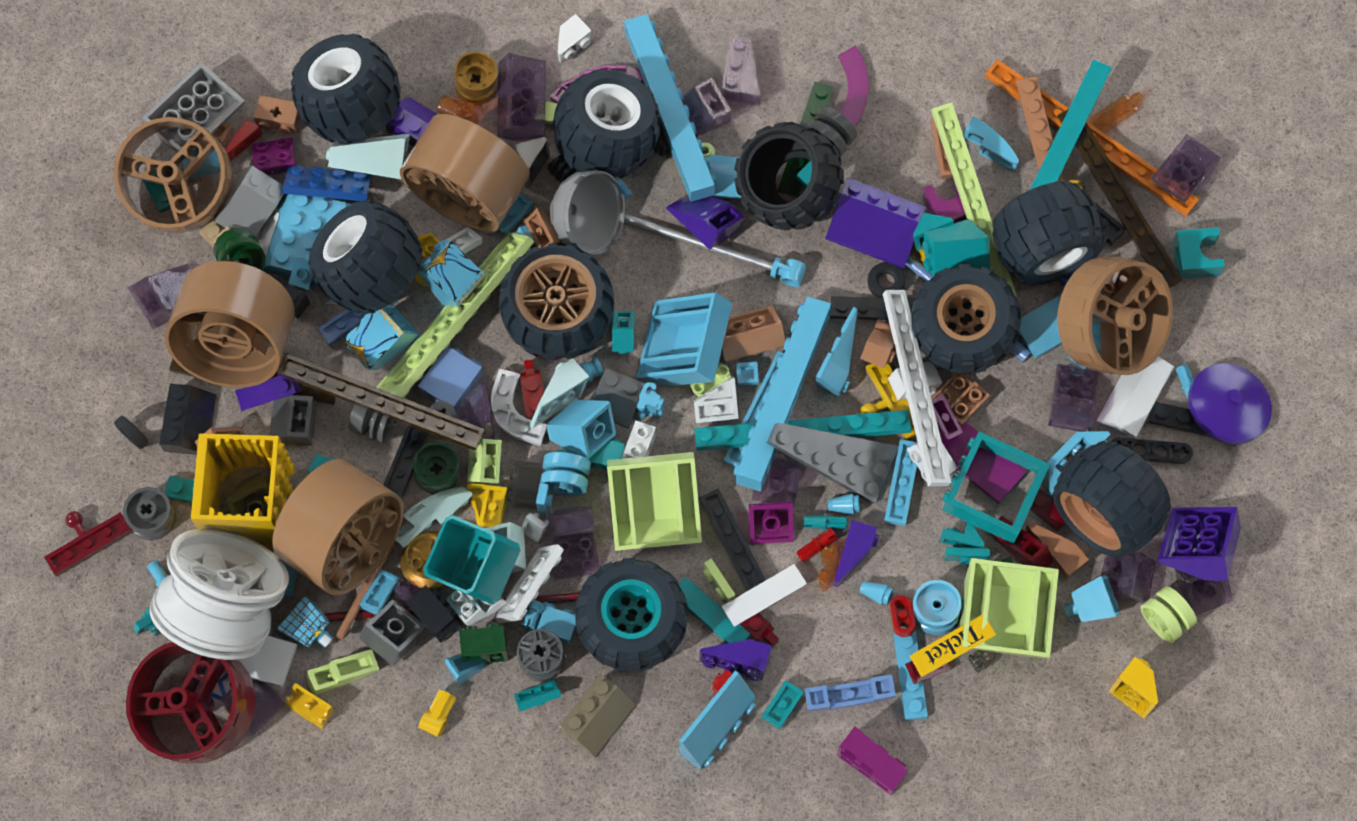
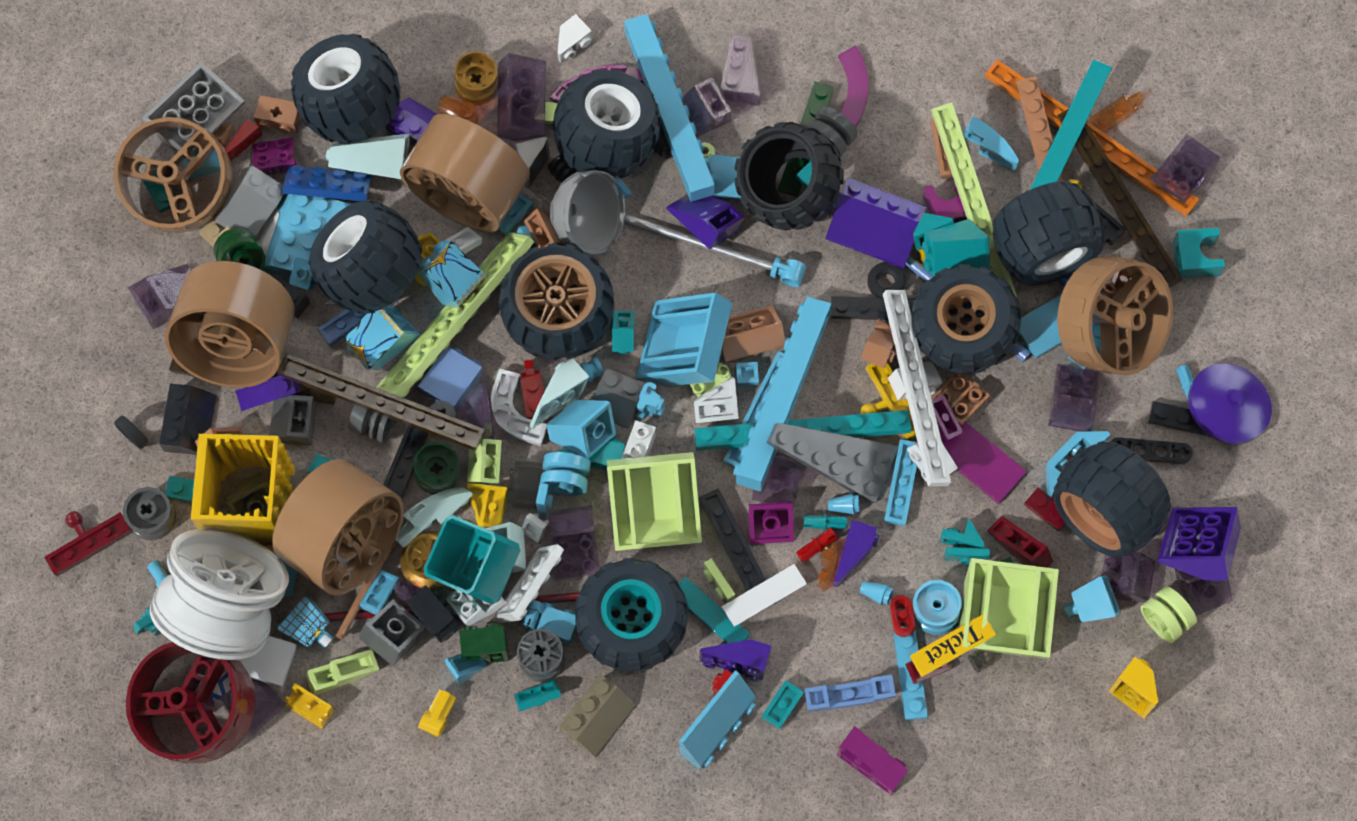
dark red hinge [736,595,779,647] -> none
medium azure wedge [816,307,857,397] -> none
teal window [941,431,1050,544] -> none
nougat slope [1025,522,1089,580] -> none
white slope [1097,356,1174,438] -> none

